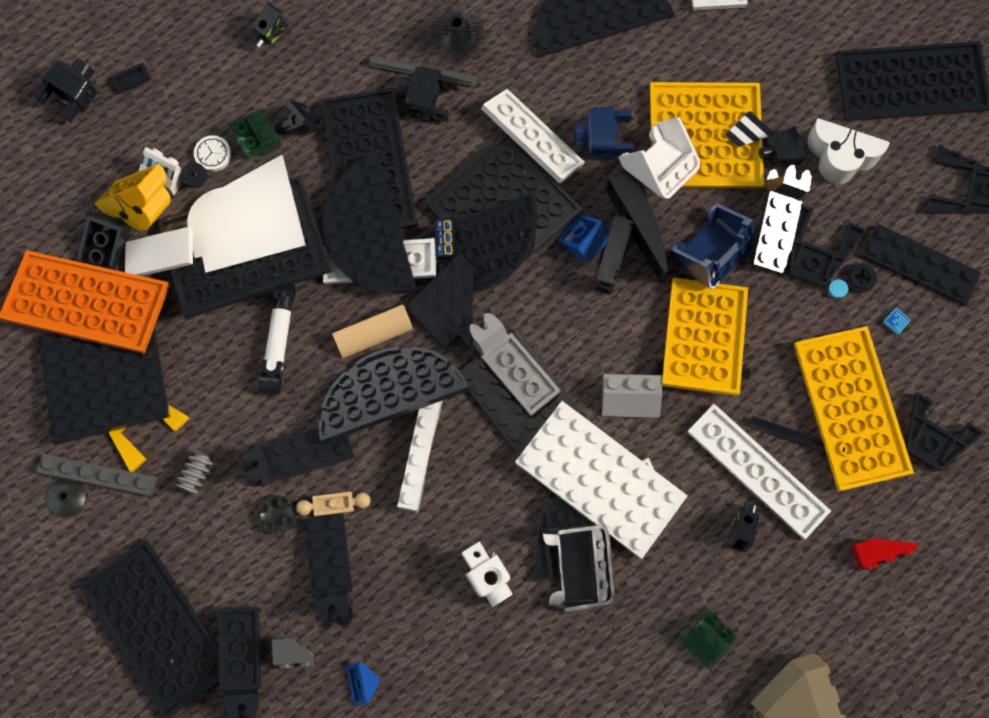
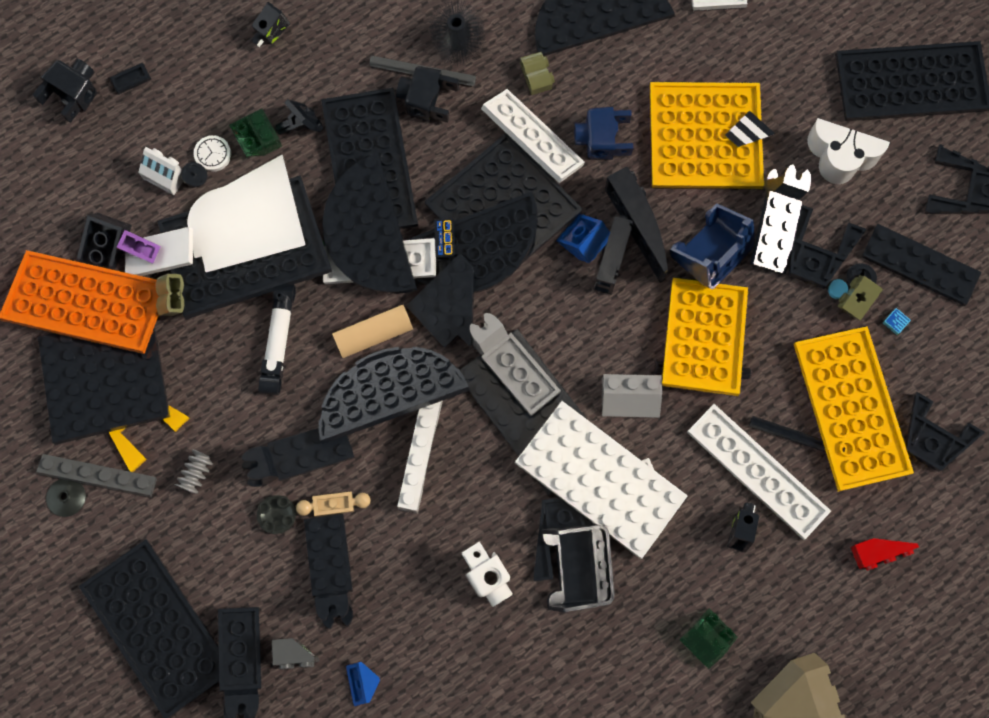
yellow brick [95,163,171,231] -> none
white windscreen [619,117,700,199] -> none
black torso [759,126,807,167] -> none
none -> medium lavender arch [117,230,161,264]
none -> olive brick [156,274,184,316]
none -> olive brick [520,52,555,95]
none -> olive brick [837,276,883,321]

